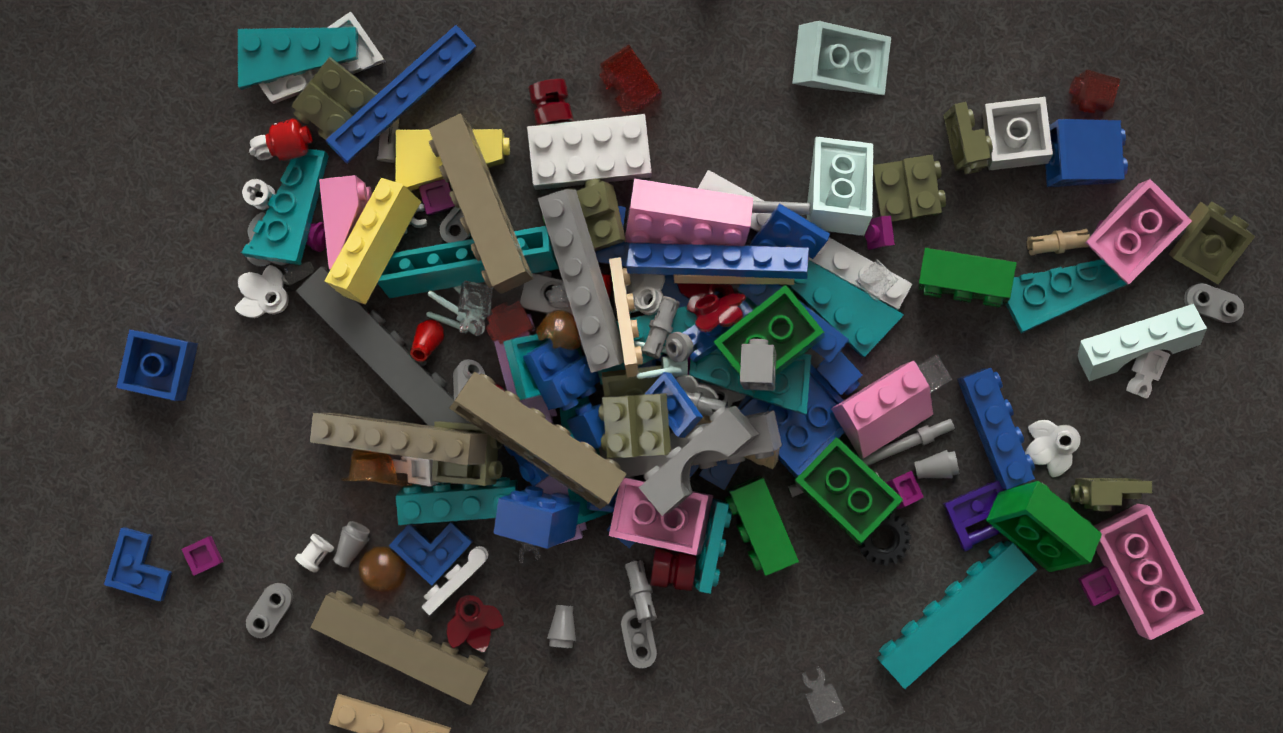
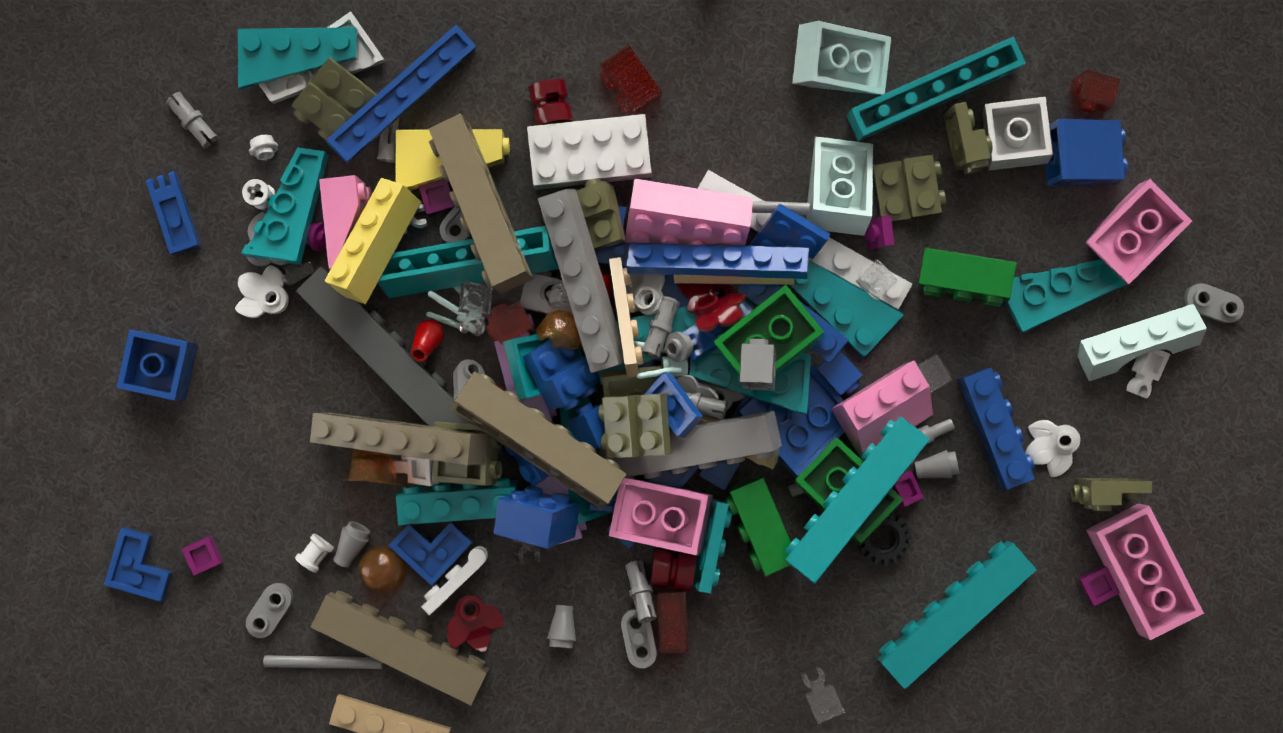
red head [265,119,313,161] -> none
light grey arch [639,406,759,516] -> none
dark purple plate [943,480,1003,552] -> none
green brick [986,481,1102,572] -> none
tan pin [1027,229,1090,255] -> none
olive plate [1169,201,1255,284] -> none
none -> blue hinge [146,171,201,255]
none -> light grey pin [165,92,218,149]
none -> light grey bar [263,655,383,669]
none -> clear red brick [656,589,689,653]
none -> teal brick [785,416,930,585]
none -> teal brick [846,36,1026,142]

